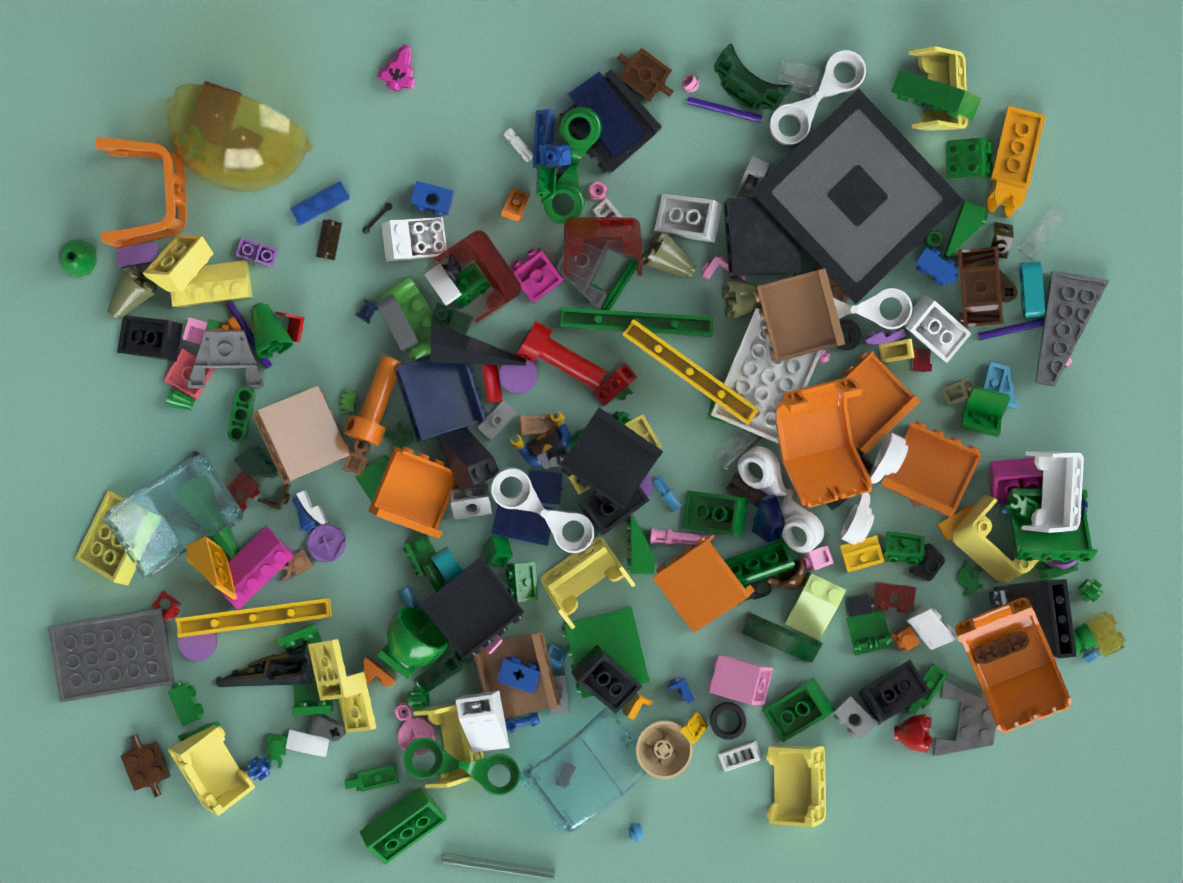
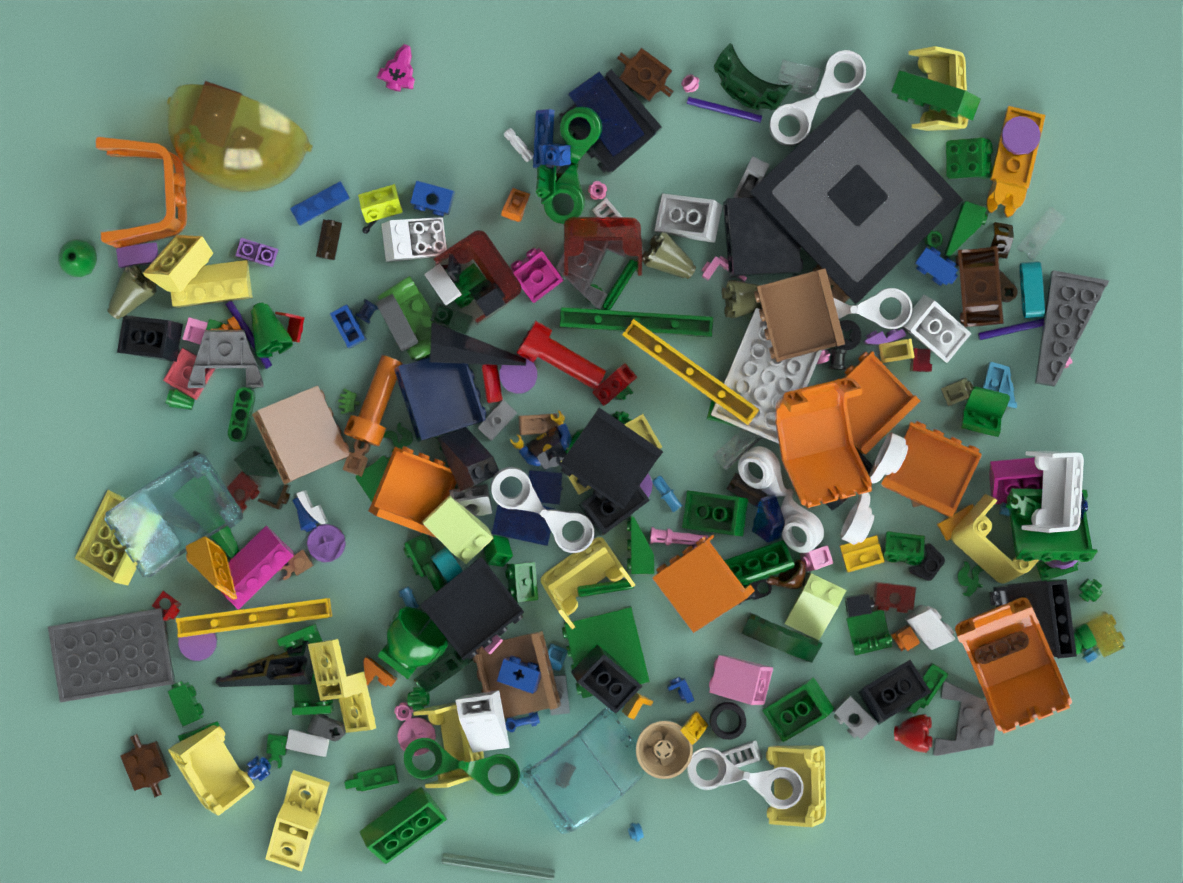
none -> light yellow bracket [265,770,330,872]
none -> blue brick [330,304,367,349]
none -> neon yellow bracket [358,184,403,223]
none -> yellowish green slope [422,495,493,564]
none -> black brick [469,279,505,317]
none -> green axle [577,579,634,597]
none -> white piece [687,747,804,809]
none -> pearl dark grey bush [829,349,847,370]
none -> medium lavender tile [1001,116,1041,155]

